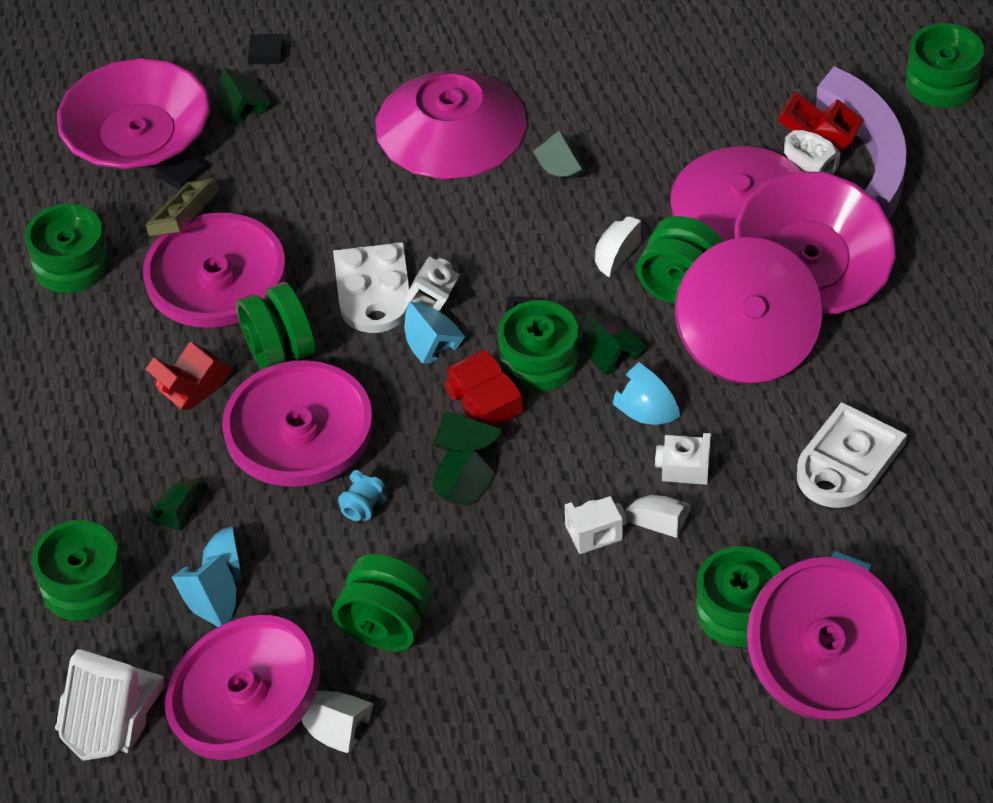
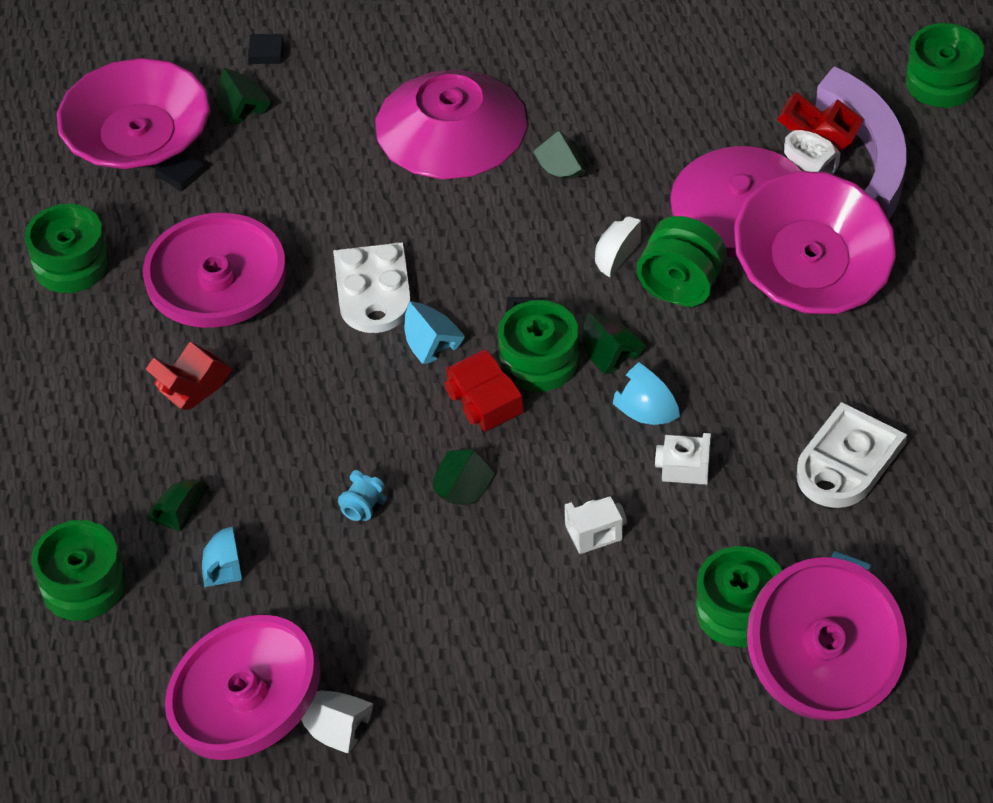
white piece [55,649,164,760] -> none
olive tile [146,178,221,236] -> none
medium azure brick [172,555,236,627] -> none
dark pink dish [222,360,373,487] -> none
green wheel [236,282,315,370] -> none
green wheel [332,554,433,652] -> none
white brick [403,256,460,311] -> none
dark green brick [433,411,502,453] -> none
white brick [624,495,691,538] -> none
dark pink dish [675,237,822,384] -> none

